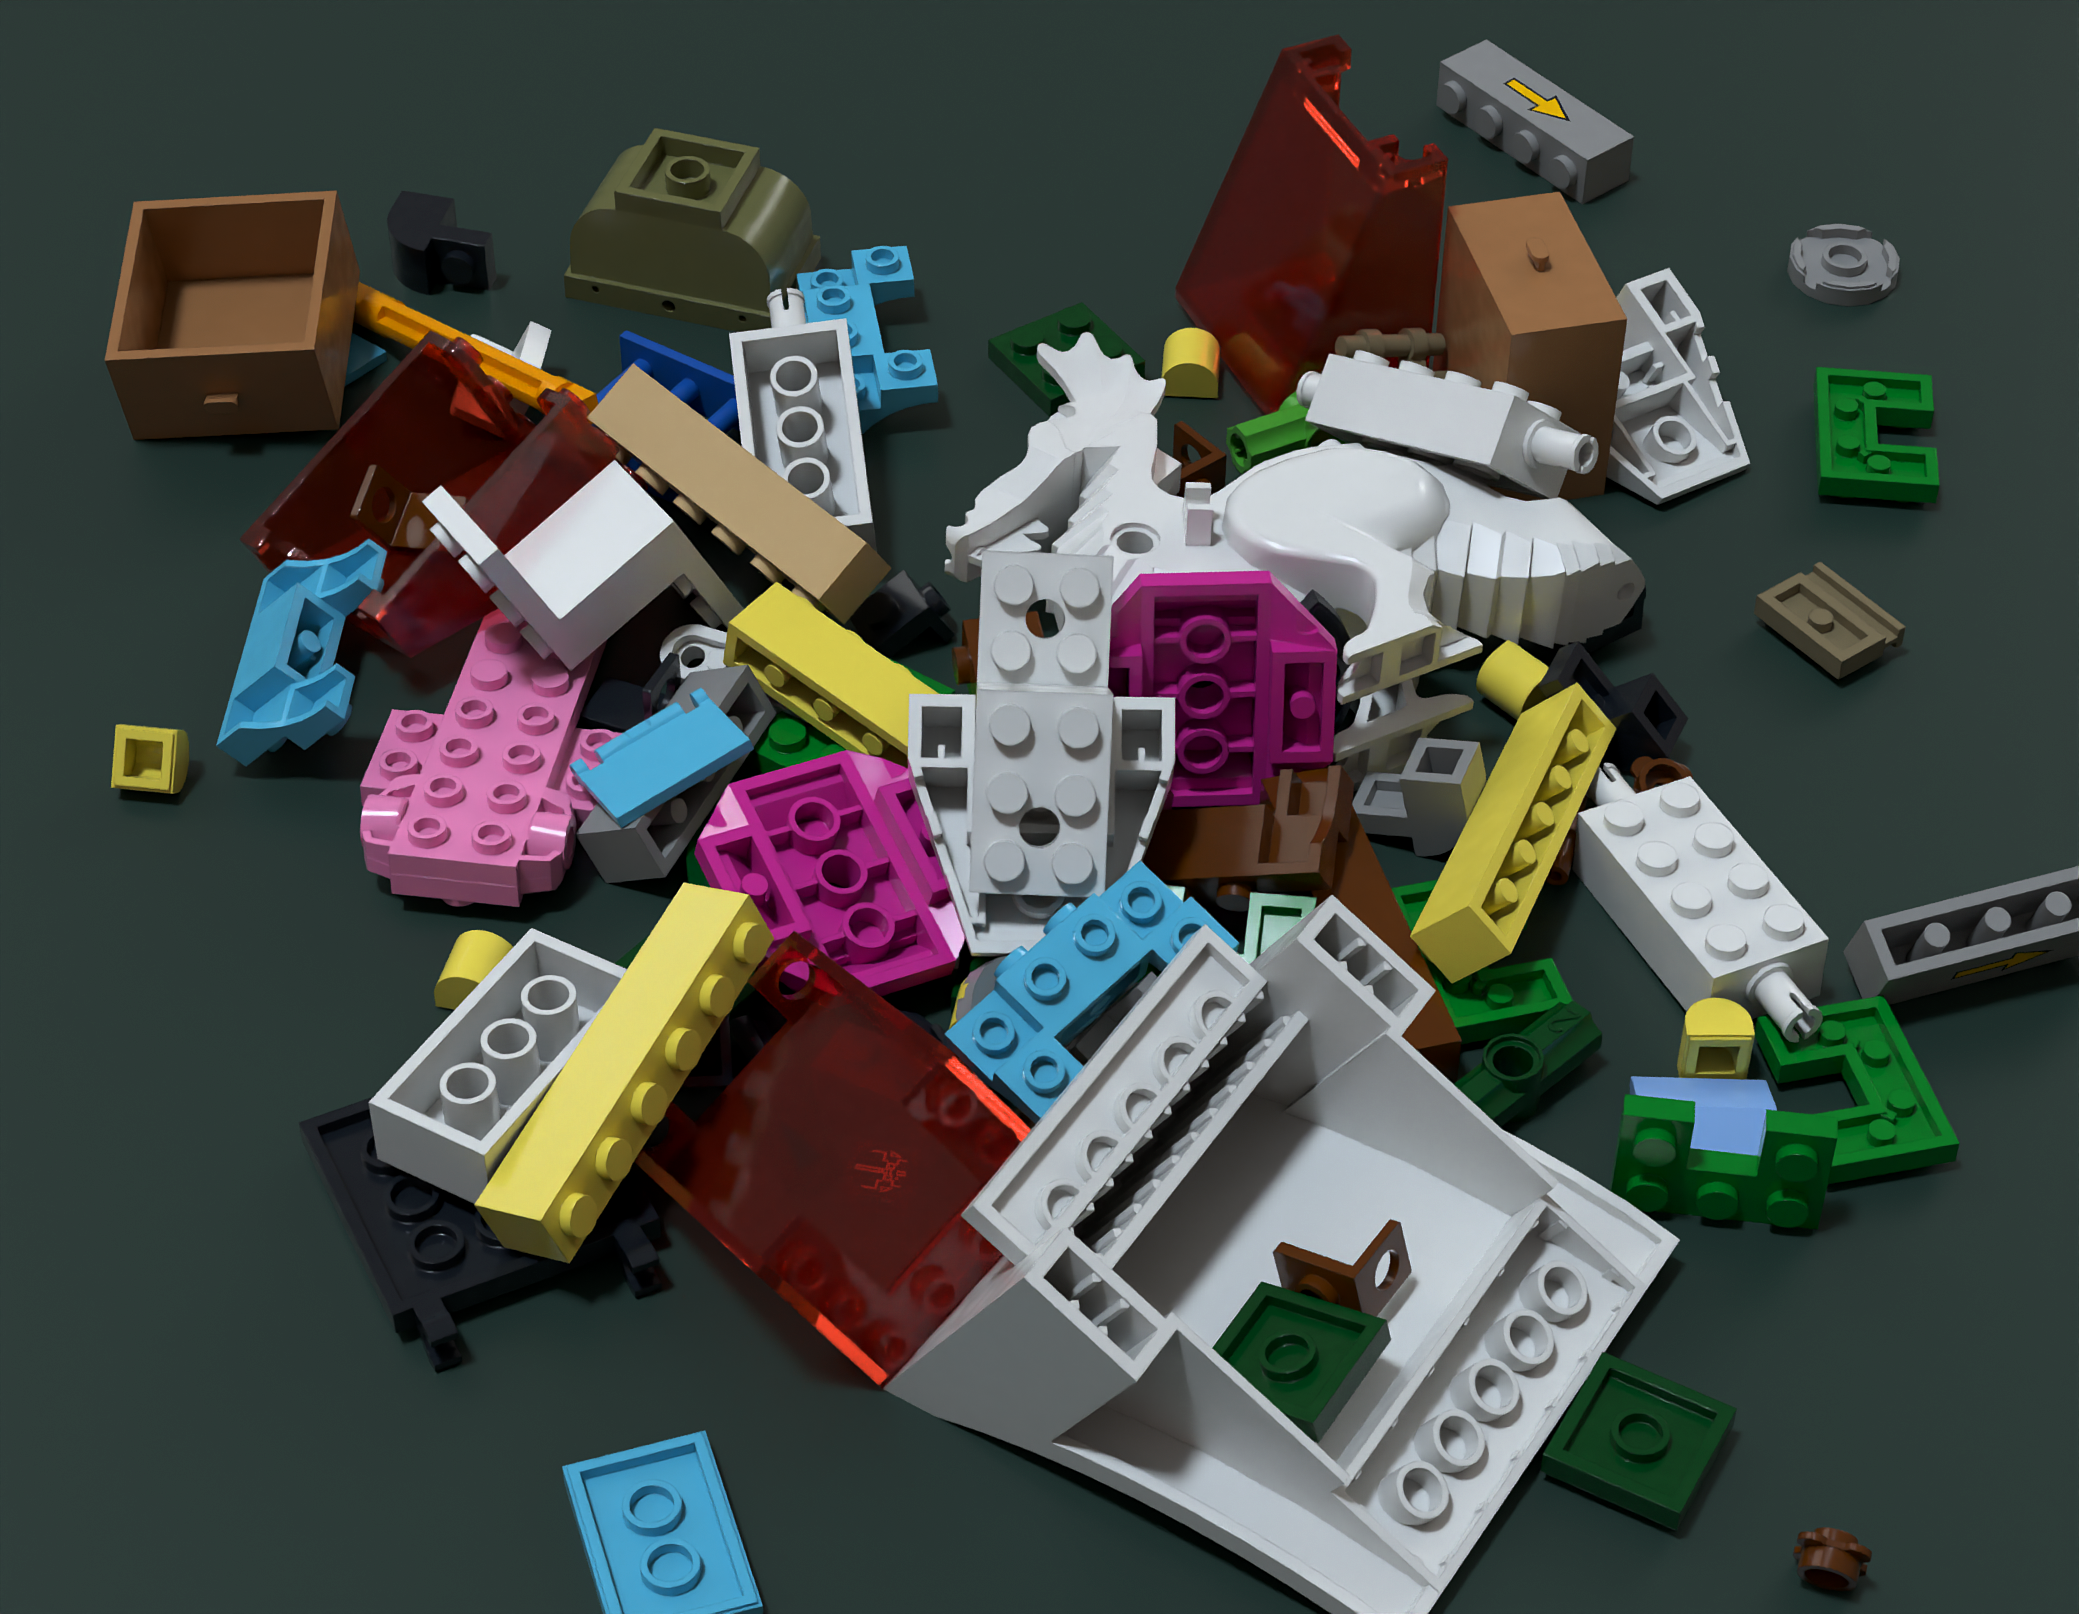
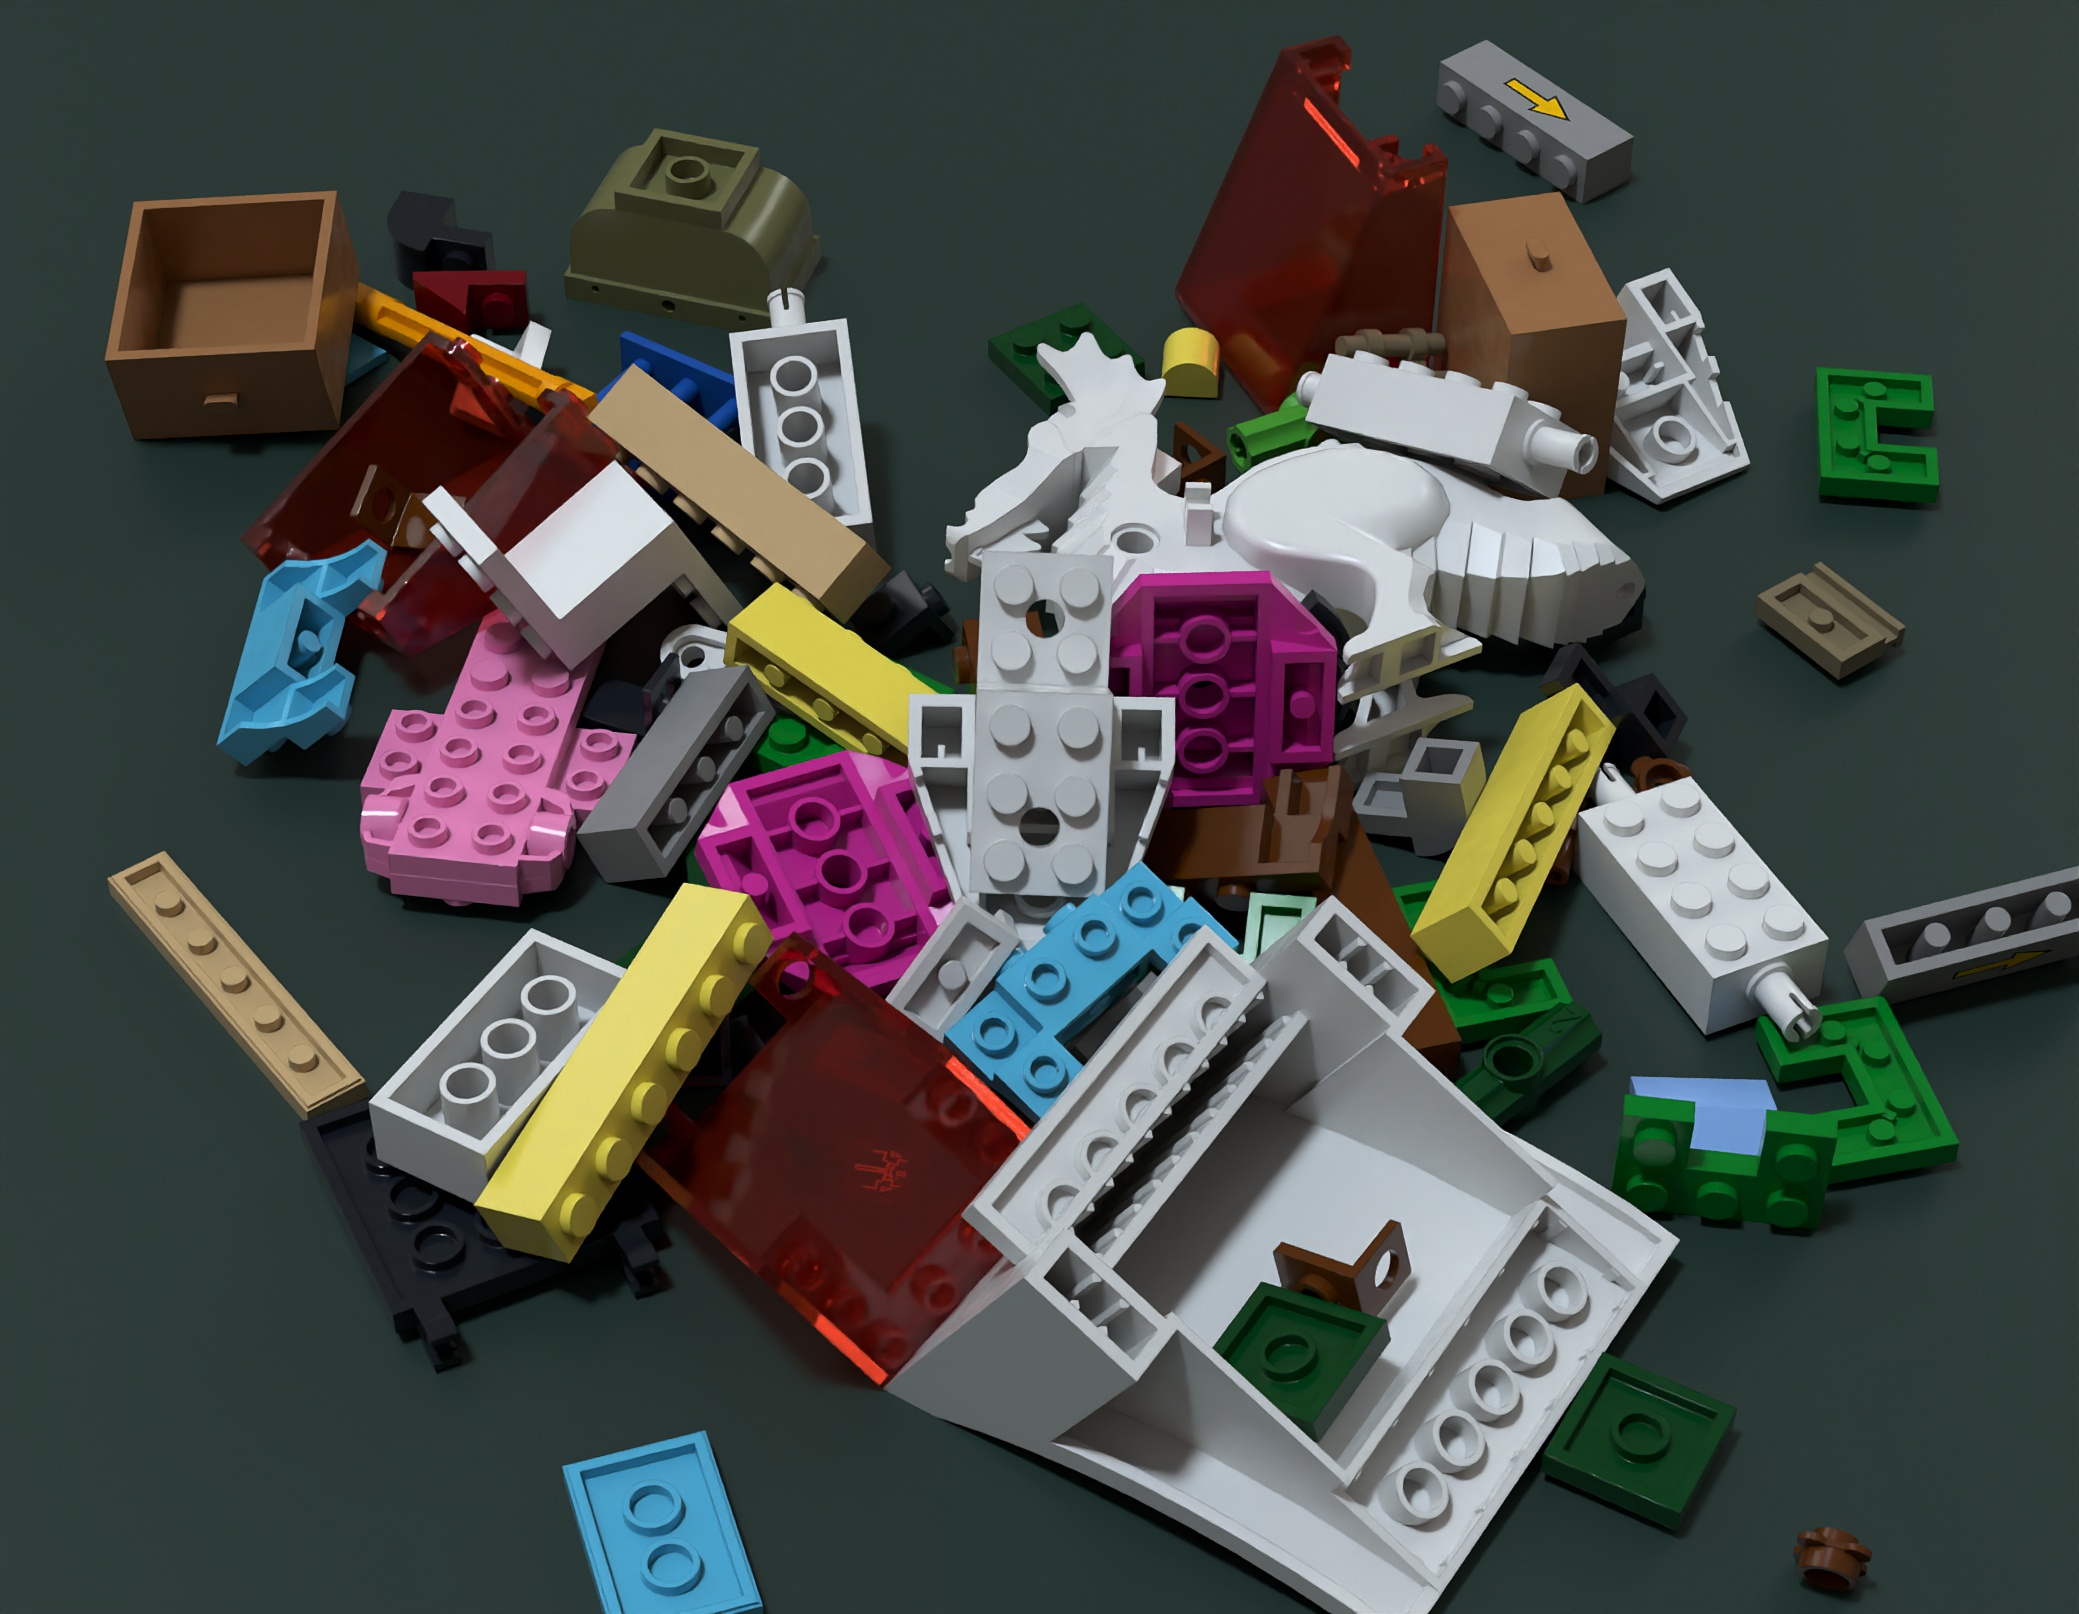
light yellow brick [111,724,189,794] -> none
light yellow brick [434,930,513,1010] -> none
medium azure piece [569,688,754,828] -> none
medium azure bracket [796,246,938,434] -> none
light yellow brick [1476,640,1549,721] -> none
light yellow brick [1677,998,1755,1079] -> none
light grey tile [1787,224,1900,307] -> none
none -> tan tile [107,851,368,1121]
none -> dark red slope [413,270,531,336]
none -> white panel [882,895,1020,1048]

